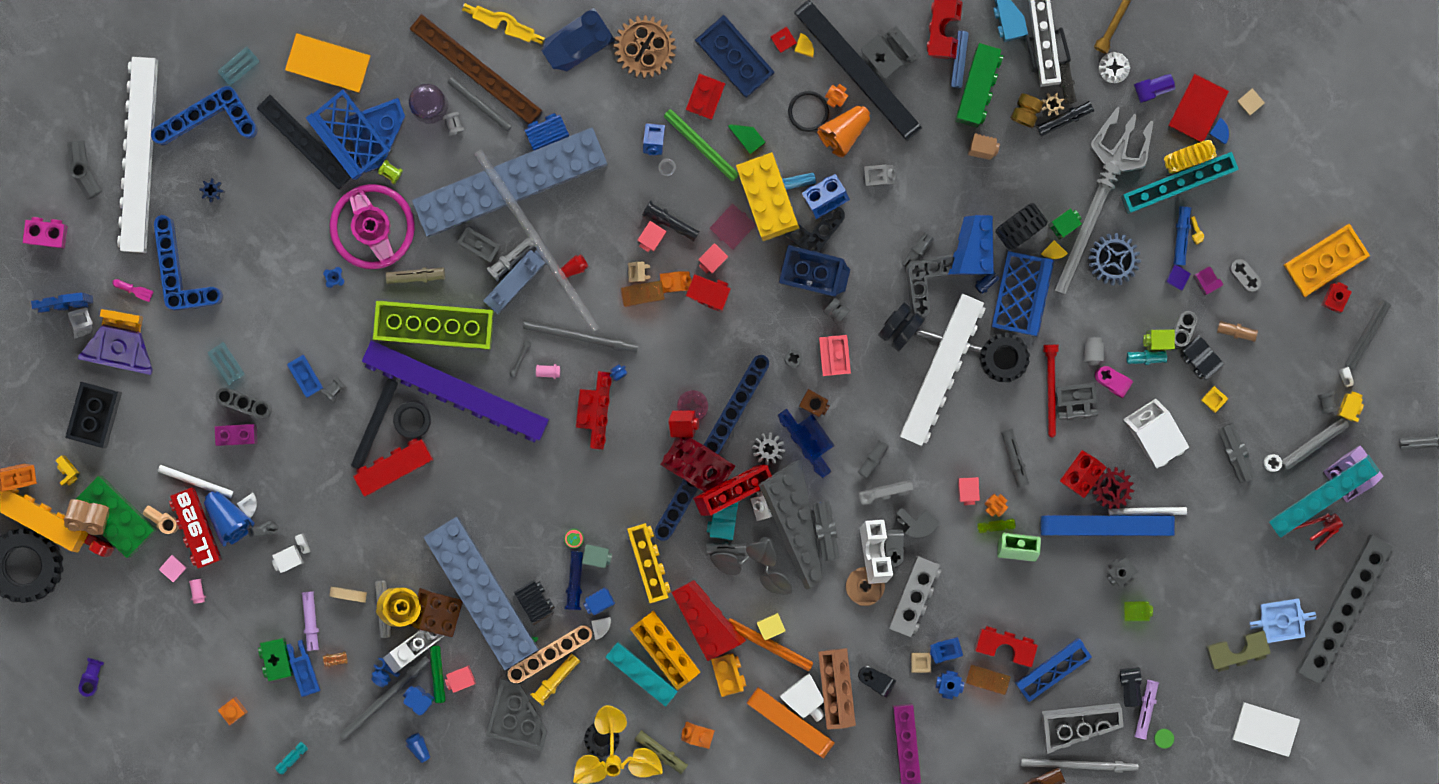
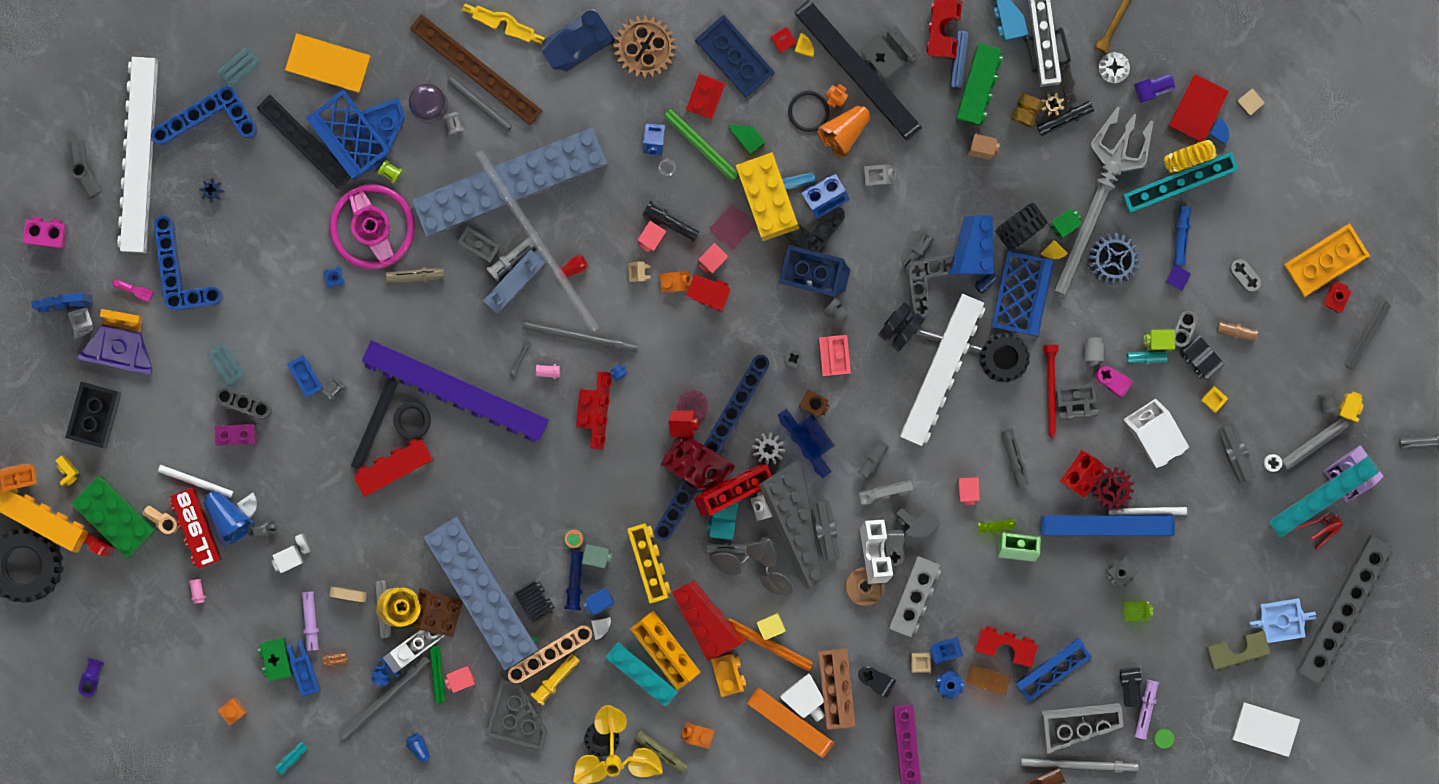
medium nougat brick [64,499,109,535] -> none
bright pink tile [159,555,187,582] -> none
lime brick [373,301,494,350] -> none
blue brick [403,685,435,716] -> none
blue brick [525,113,569,151] -> none
clear orange slope [621,281,665,307] -> none
orange gear [984,494,1008,517] -> none
yellow hand [1190,216,1204,245] -> none
magenta panel [1193,266,1224,296] -> none
white tile [1339,367,1354,388] -> none

